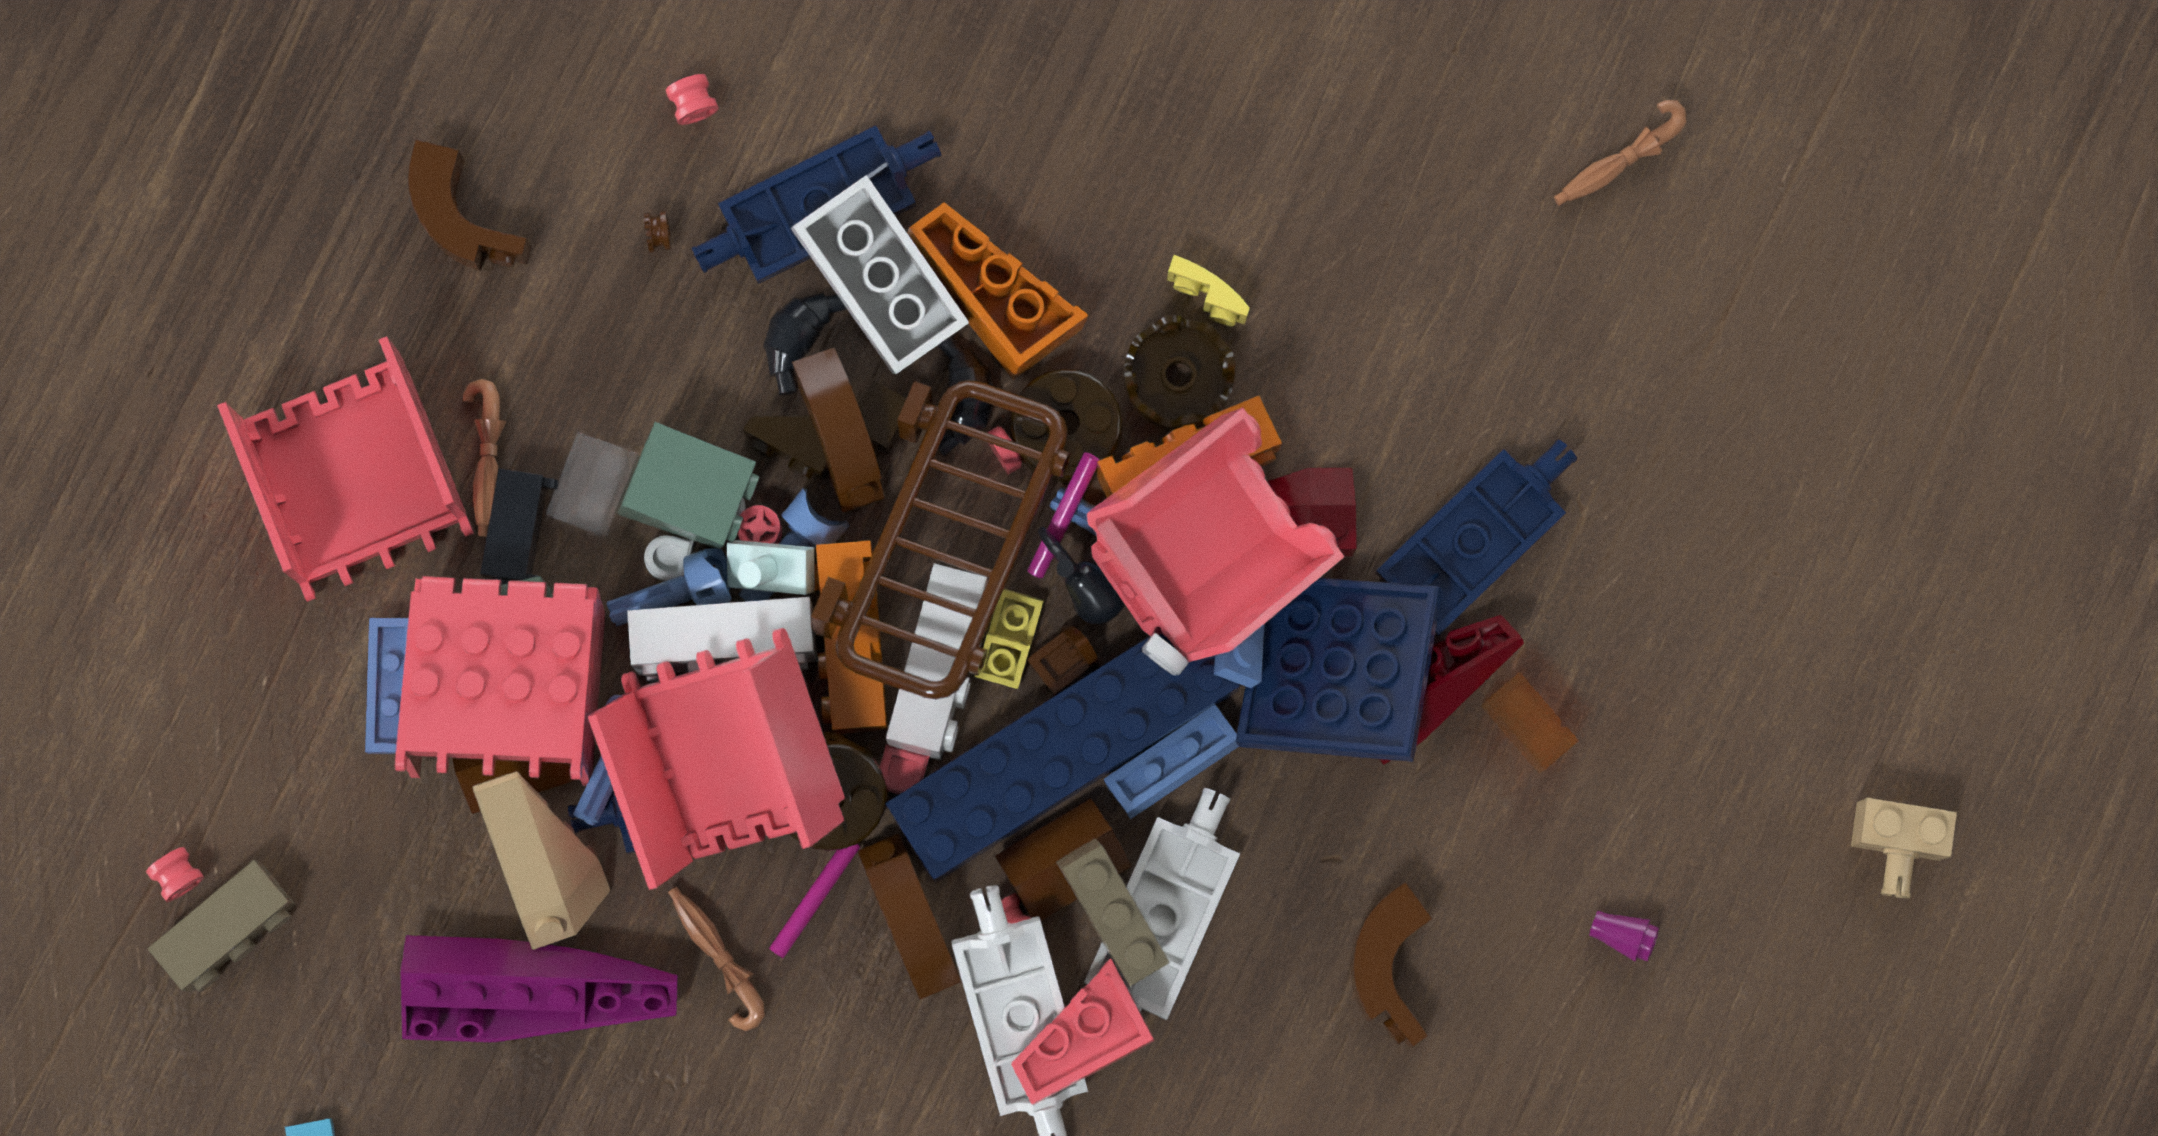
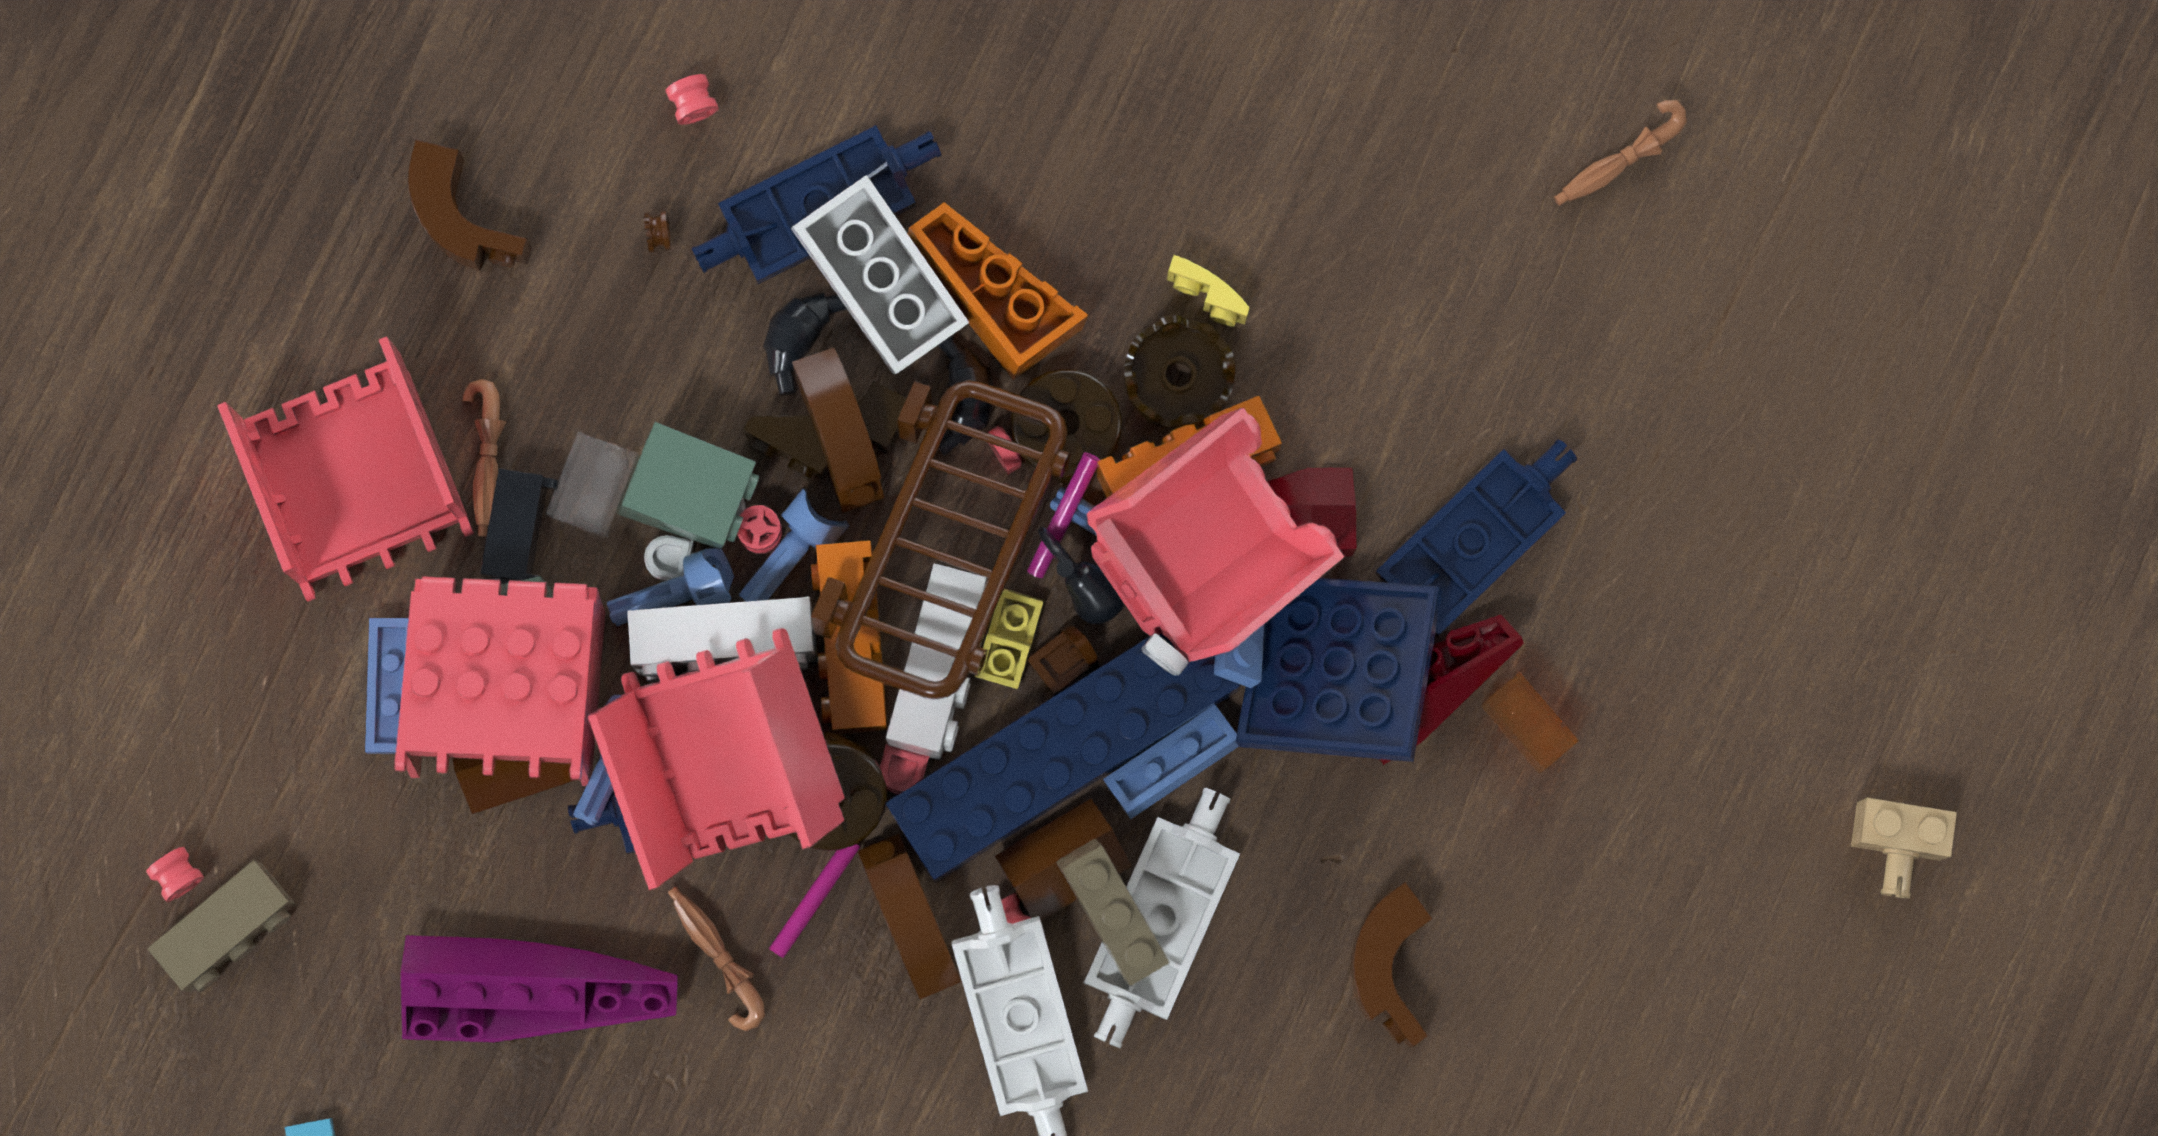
tan wedge [473,772,610,950] -> none
light aqua tile [727,540,815,595] -> none
coral wing [1011,959,1155,1105] -> none
magenta cone [1589,911,1660,962] -> none

